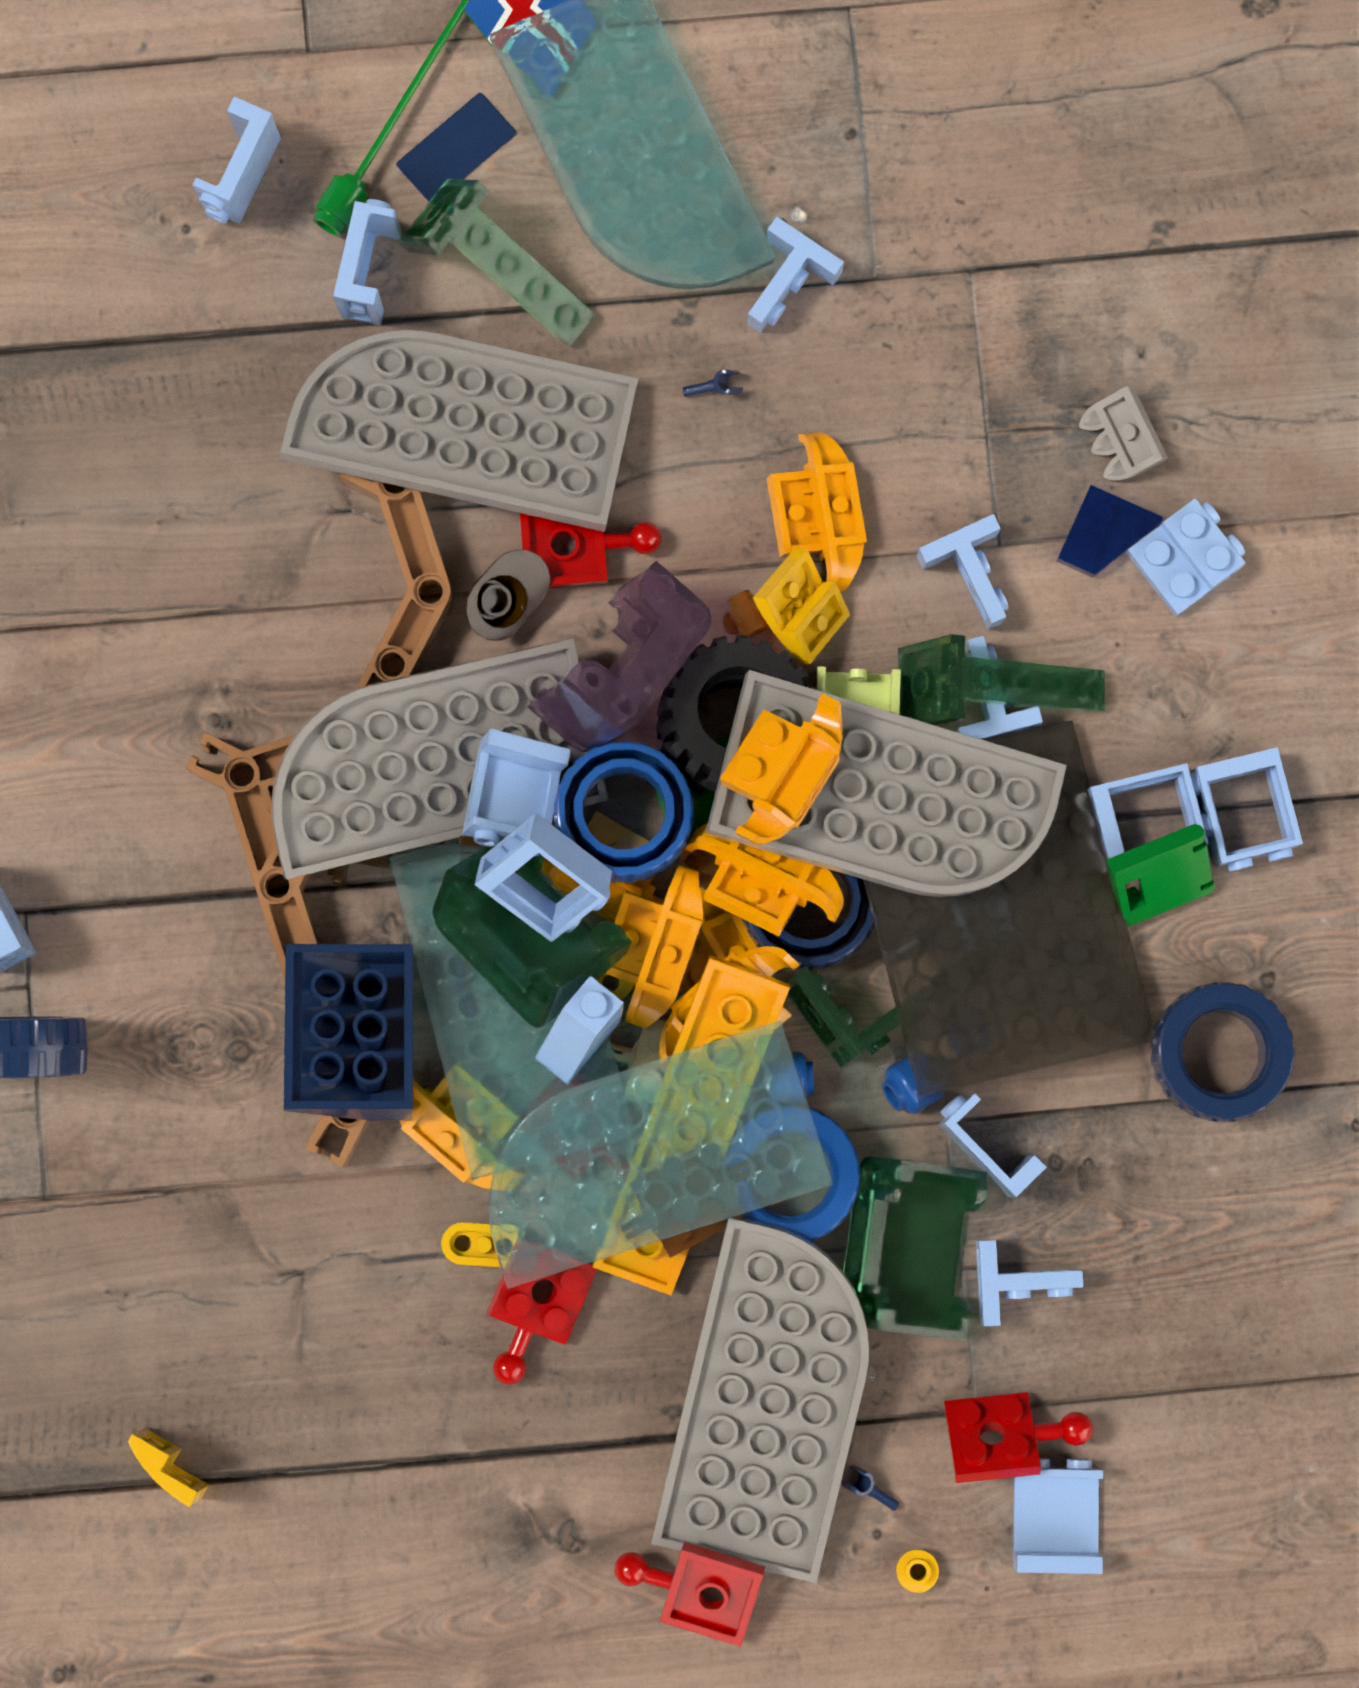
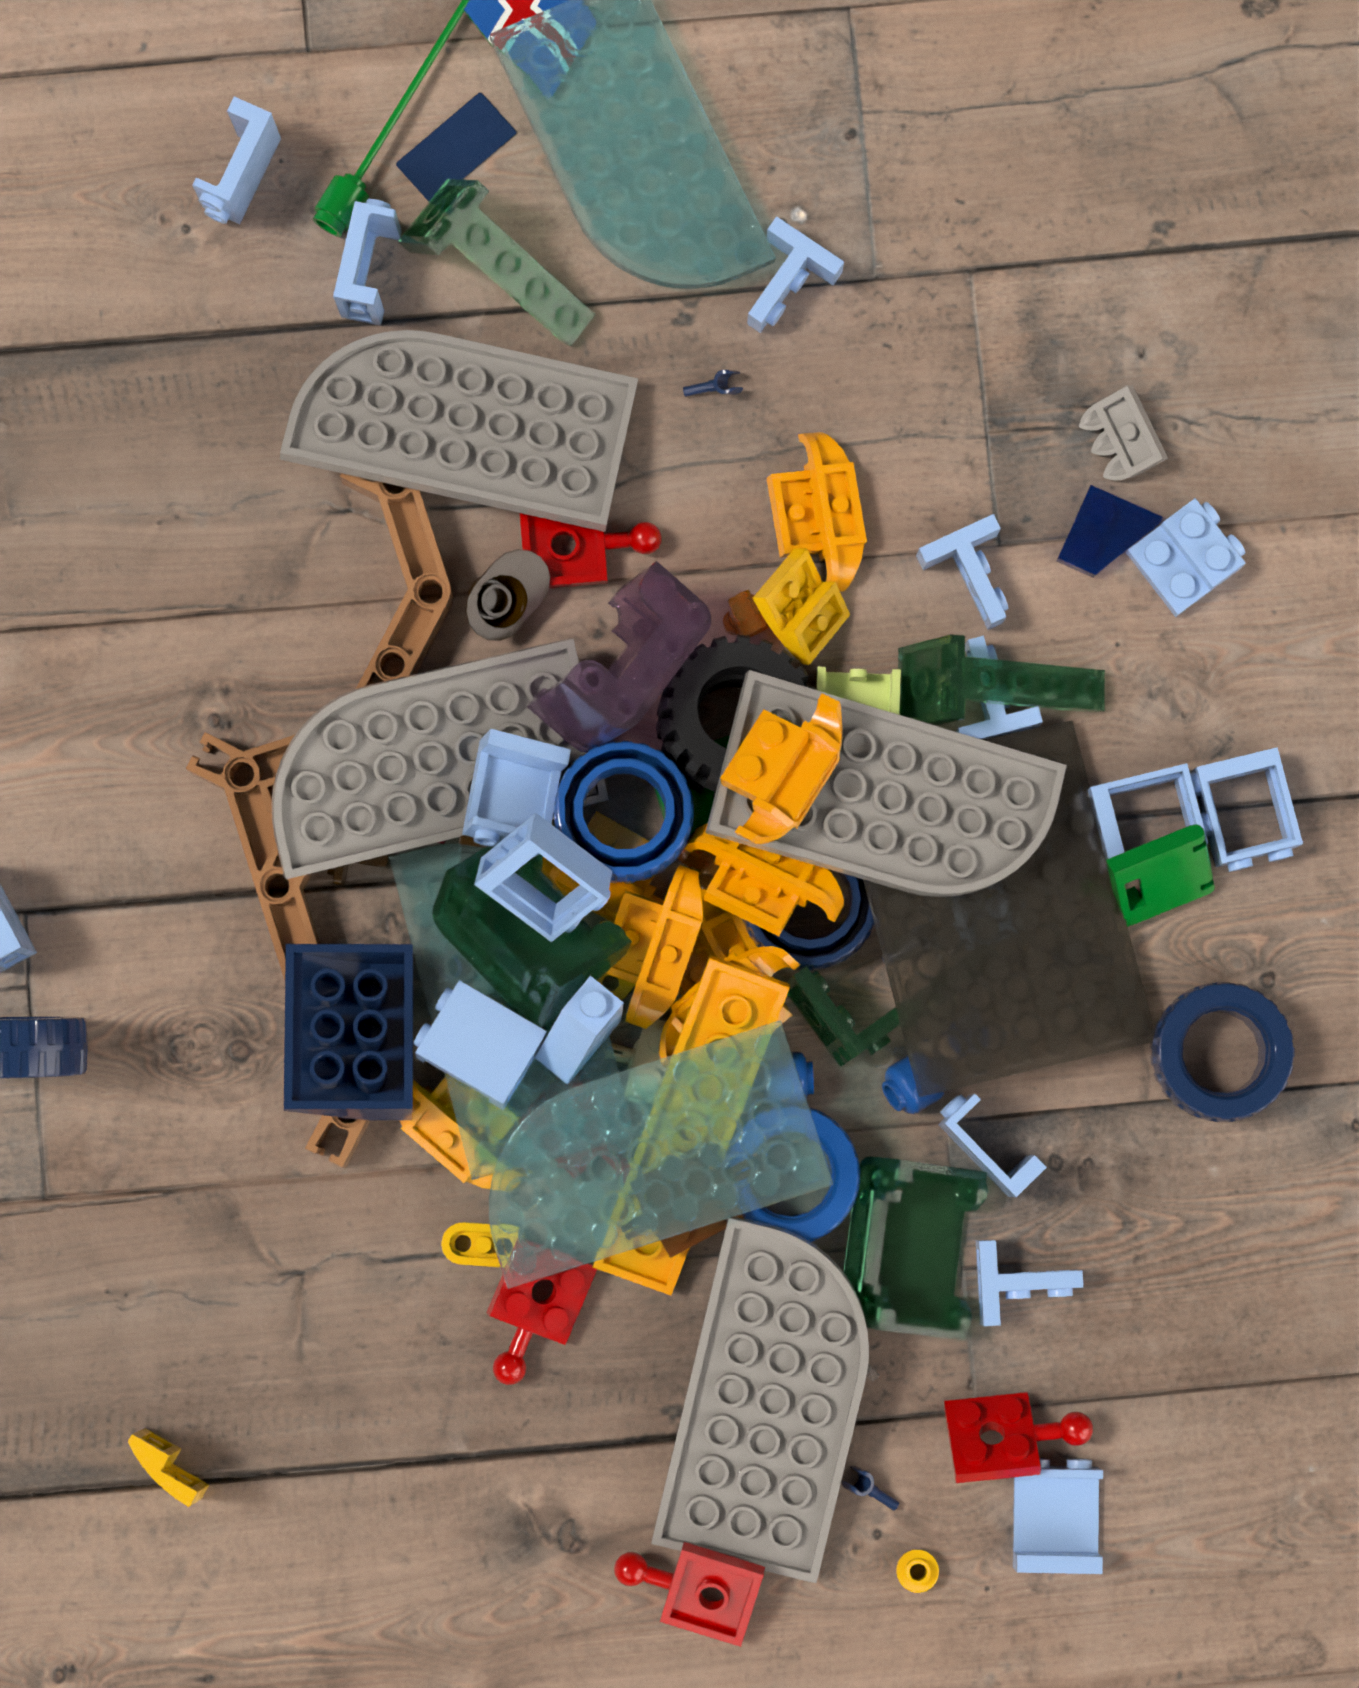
none -> light blue panel [413,980,547,1111]

